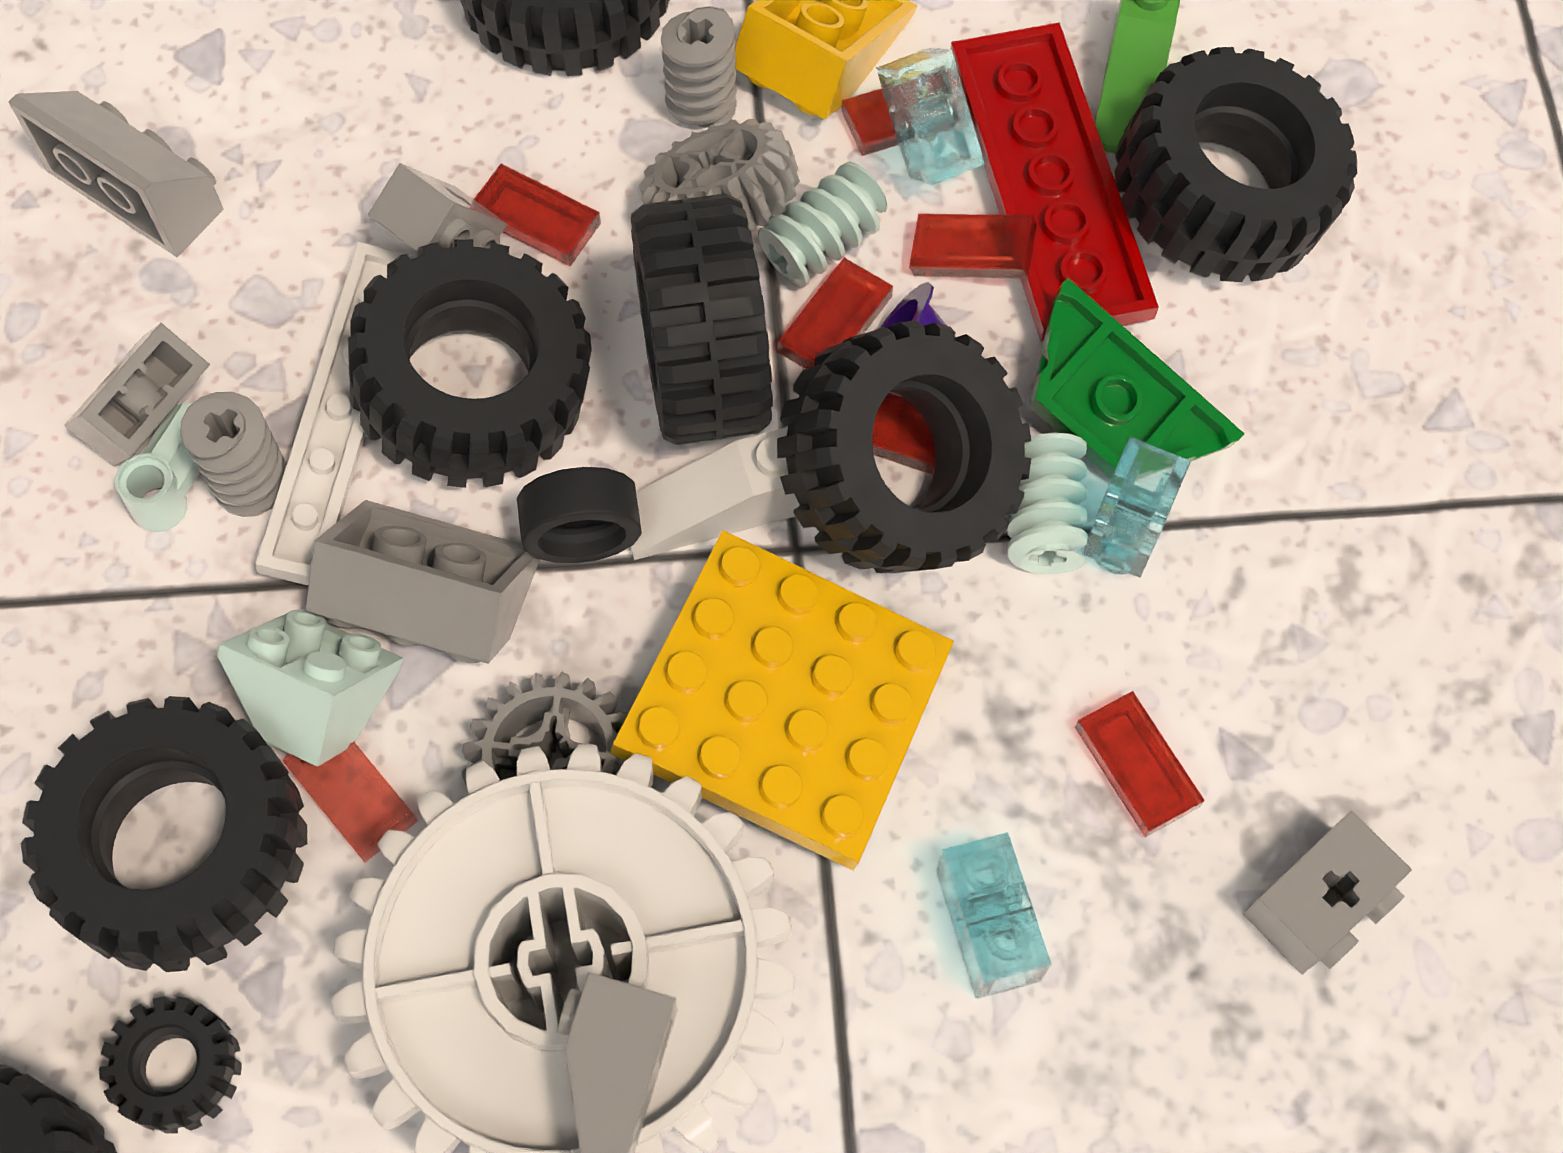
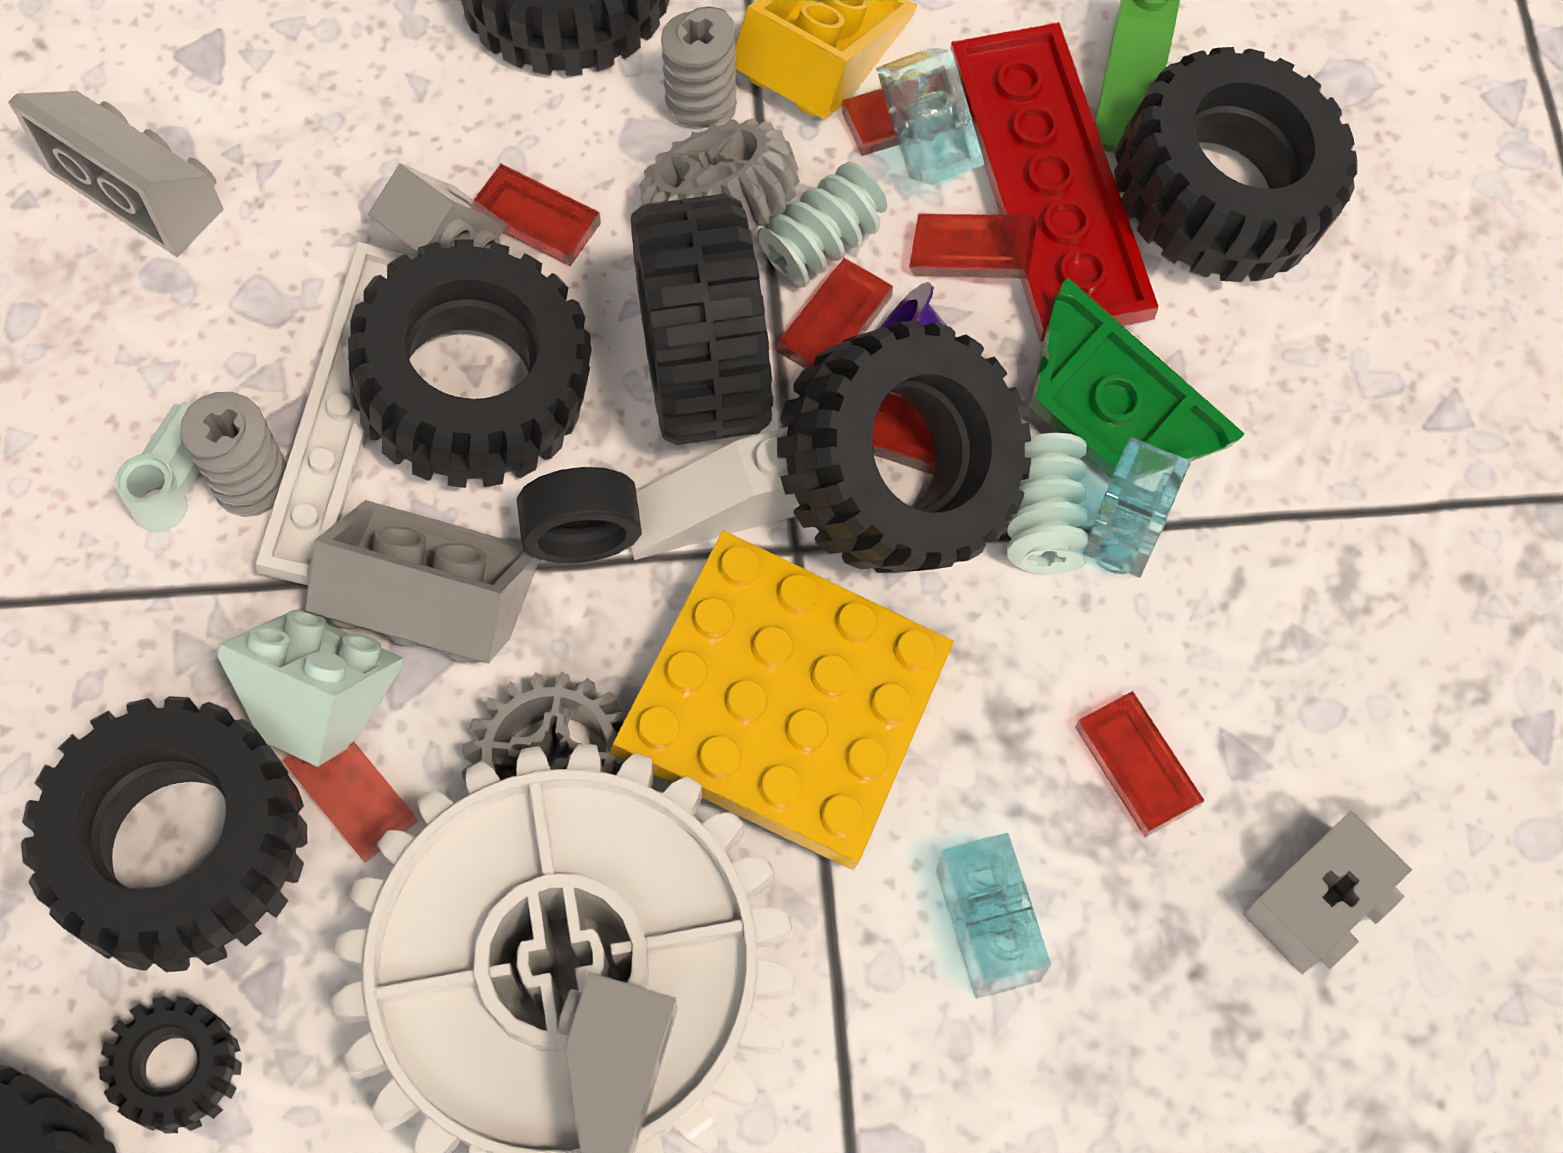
light grey brick [64,323,211,466] -> none

